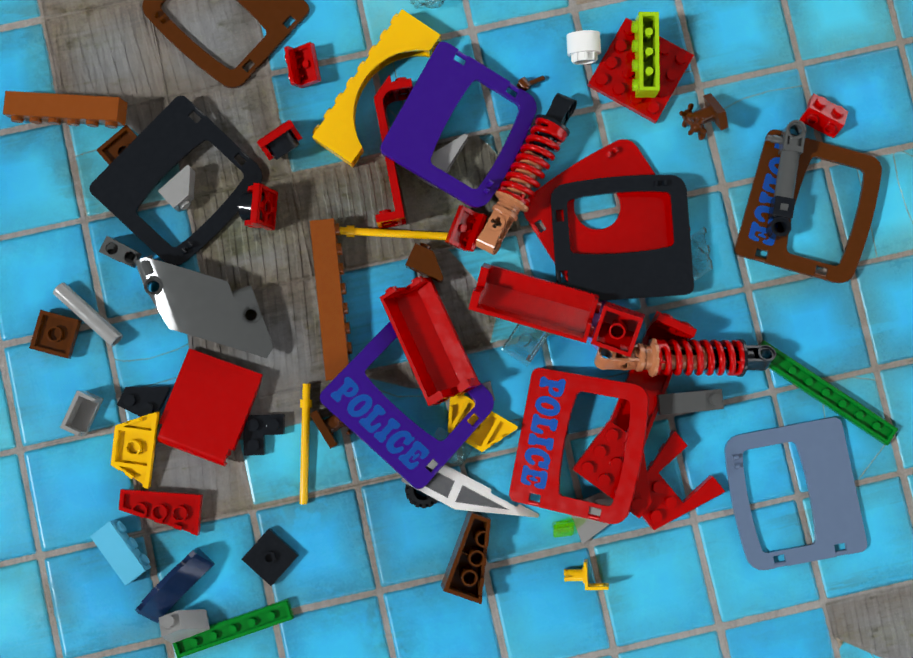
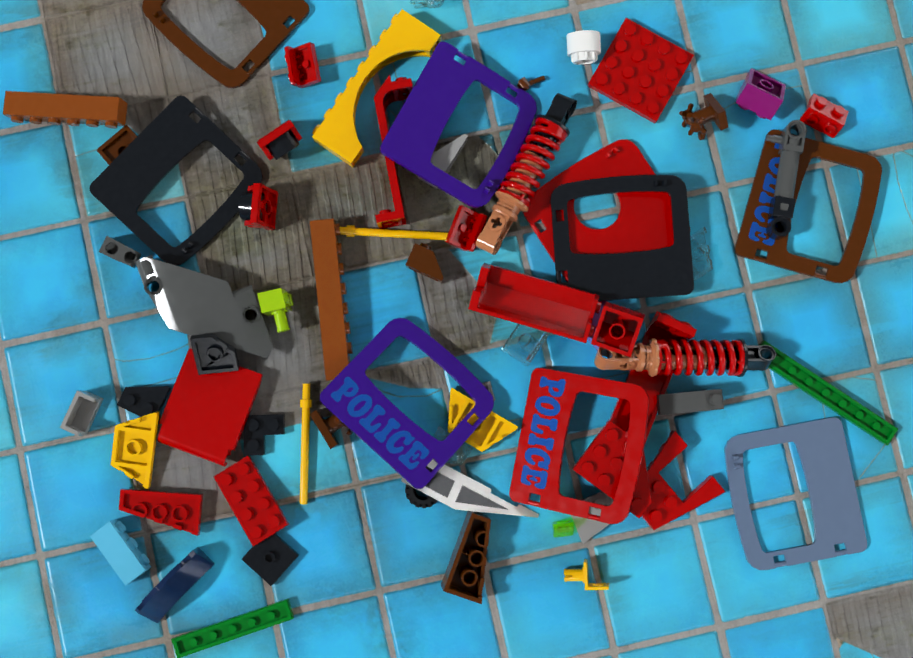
reddish brown plate [29,310,82,359] -> none
light grey piece [53,282,123,347] -> none
light grey slope [158,165,195,212] -> none
light grey slope [159,609,210,644] -> none
red panel [379,276,481,406] -> none
lime brick [631,12,660,98] -> none
none -> black plate [190,333,240,375]
none -> red plate [214,455,290,546]
none -> lime brick [257,288,294,333]
none -> magenta slope [735,68,786,120]

